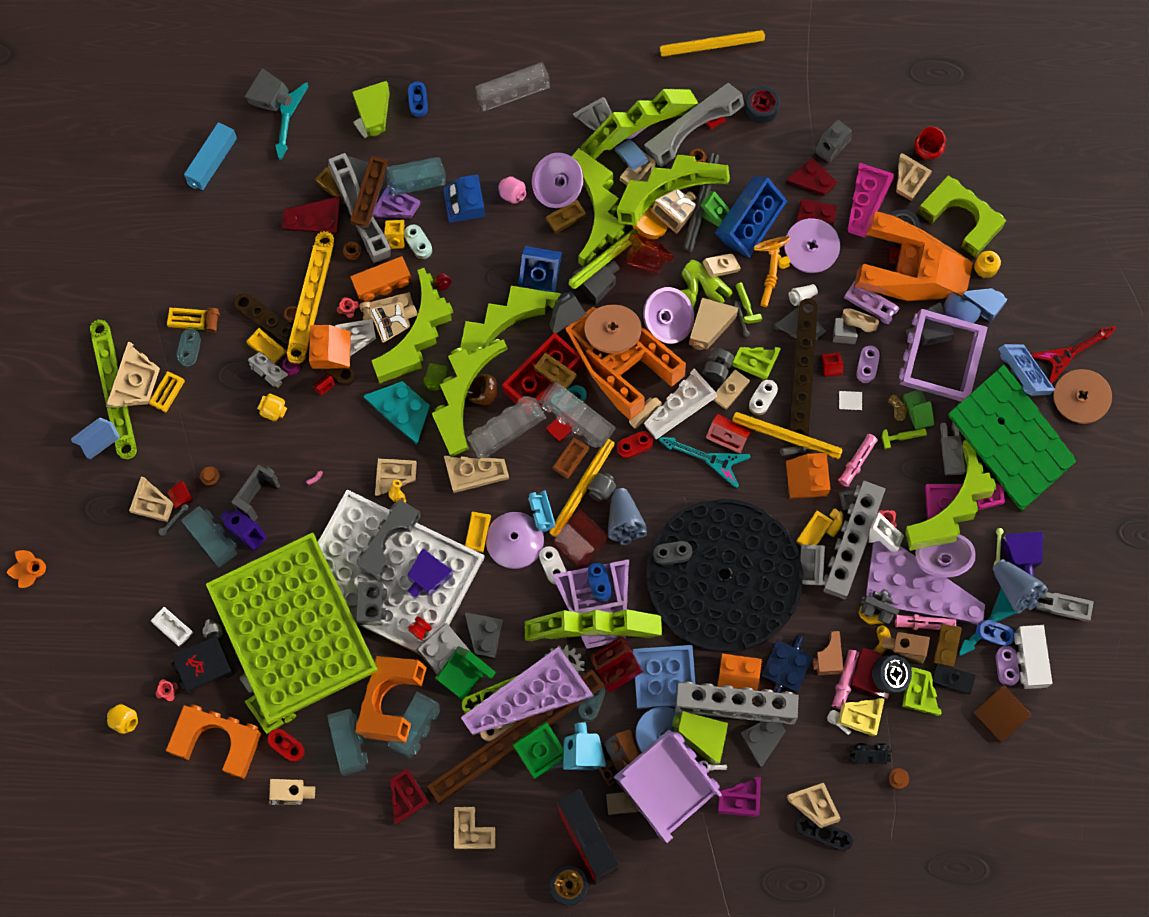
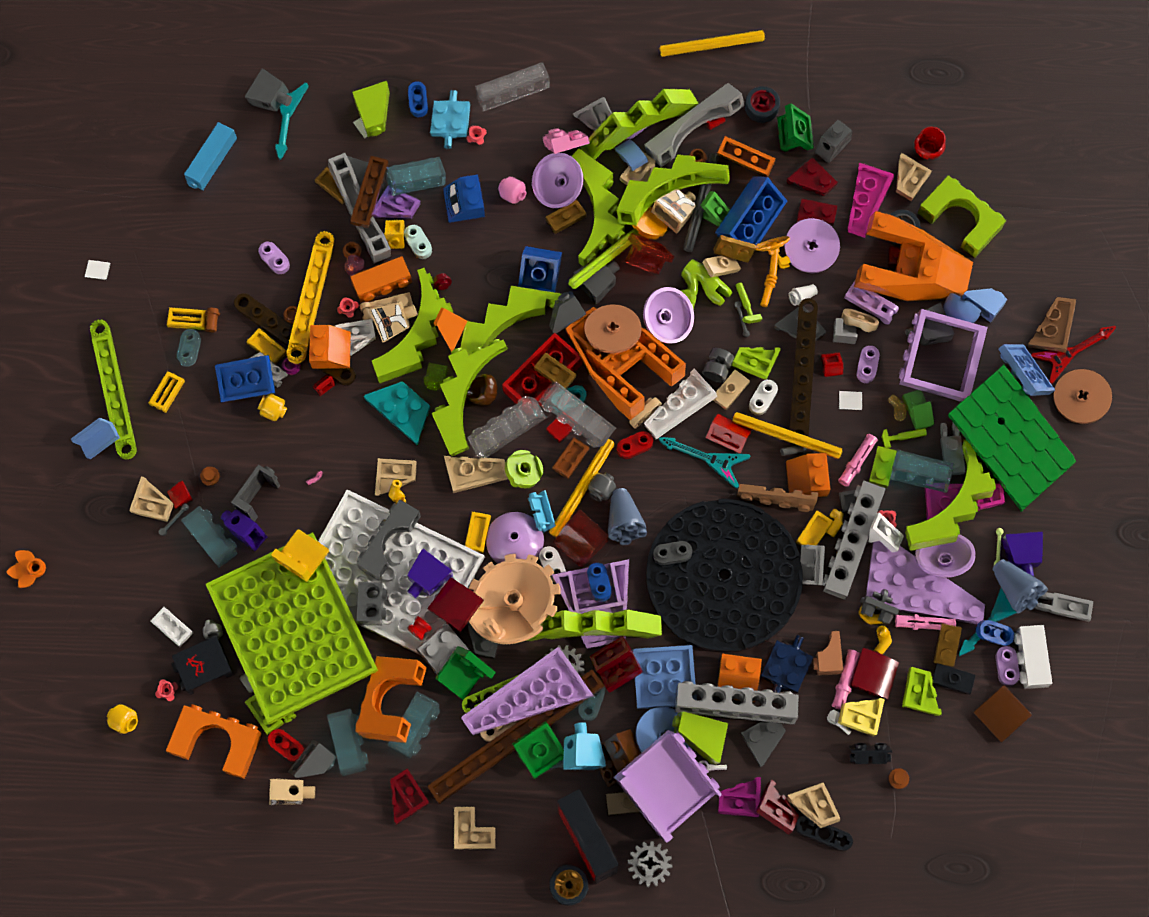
tan wing [106,342,160,408] -> none
dark red wing [282,196,341,234] -> none
tan slope [689,298,738,350] -> none
wheel [872,655,912,693] -> none
medium nougat torso [882,632,930,665] -> none
yellow head [974,251,1001,278] -> none
none -> white sticker [85,260,110,280]
none -> blue plate [215,355,275,402]
none -> lavender plate [259,242,290,274]
none -> yellow bracket [271,529,329,582]
none -> dark grey slope [288,740,337,778]
none -> clear pink piece [344,254,364,276]
none -> dark red slope [427,577,484,632]
none -> medium azure plate [430,90,470,149]
none -> orange slope [433,308,467,352]
none -> coral plate [466,126,487,145]
none -> light nougat piece [469,554,561,644]
none -> lime plate [505,450,543,488]
none -> bright pink plate [542,128,589,154]
none -> light grey gear [628,841,672,887]
none -> pearl gold plate [713,235,755,263]
none -> orange brick [717,136,775,177]
none -> medium nougat wing [737,484,818,512]
none -> dark red wing [756,780,799,835]
none -> green bracket [777,103,814,152]
none -> lime plate [869,446,897,488]
none -> clear light blue brick [890,450,954,493]
none -> medium nougat wing [1028,297,1076,353]

